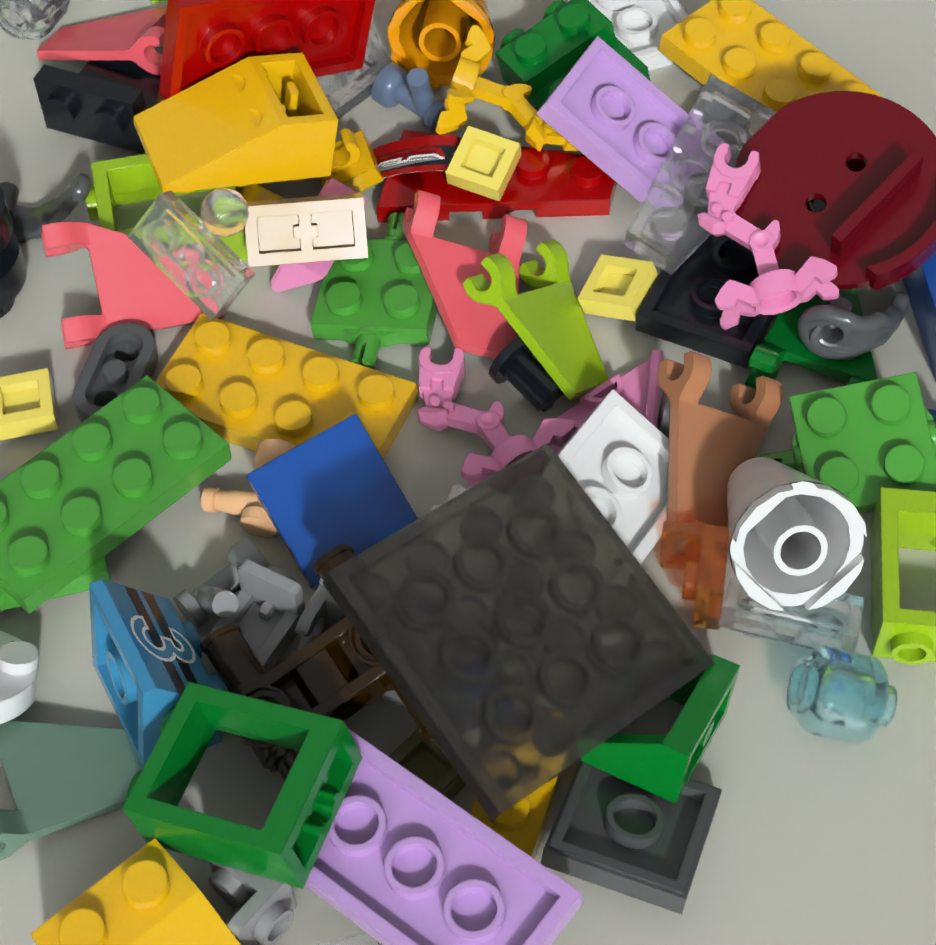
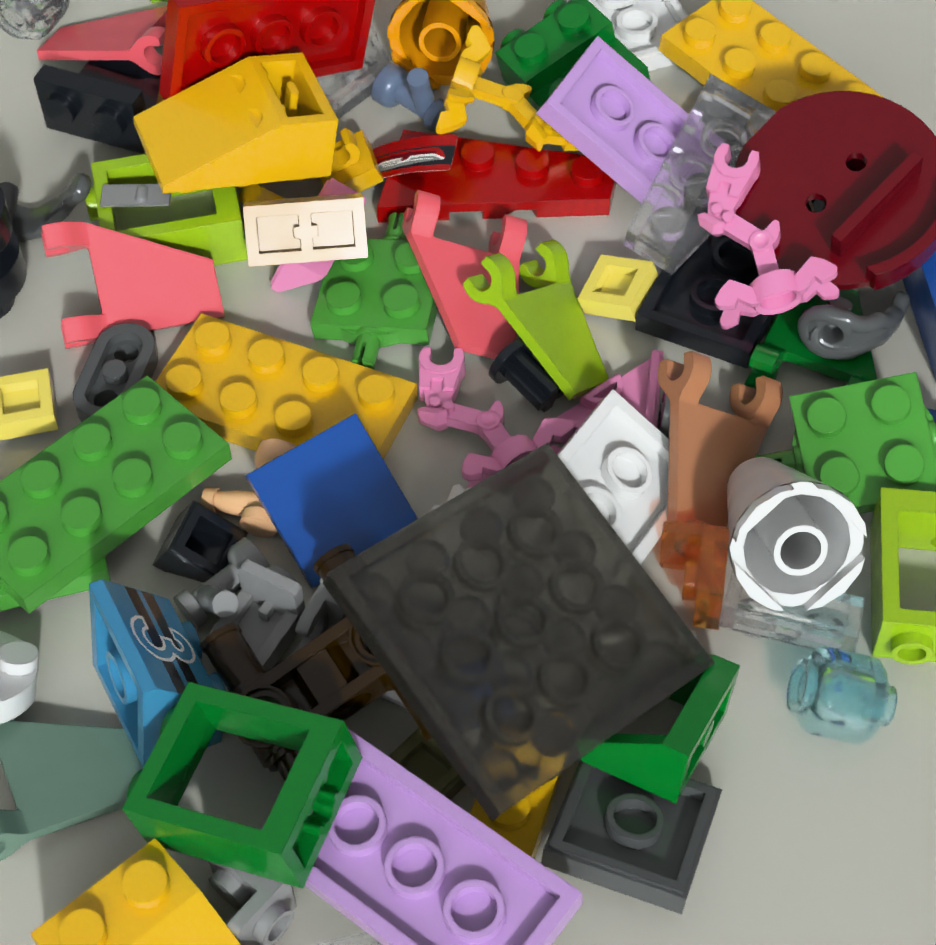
clear plate [127,188,256,320] -> none
light yellow plate [445,126,522,202] -> none
none -> light grey piece [100,184,171,207]
none -> black slope [152,500,248,583]

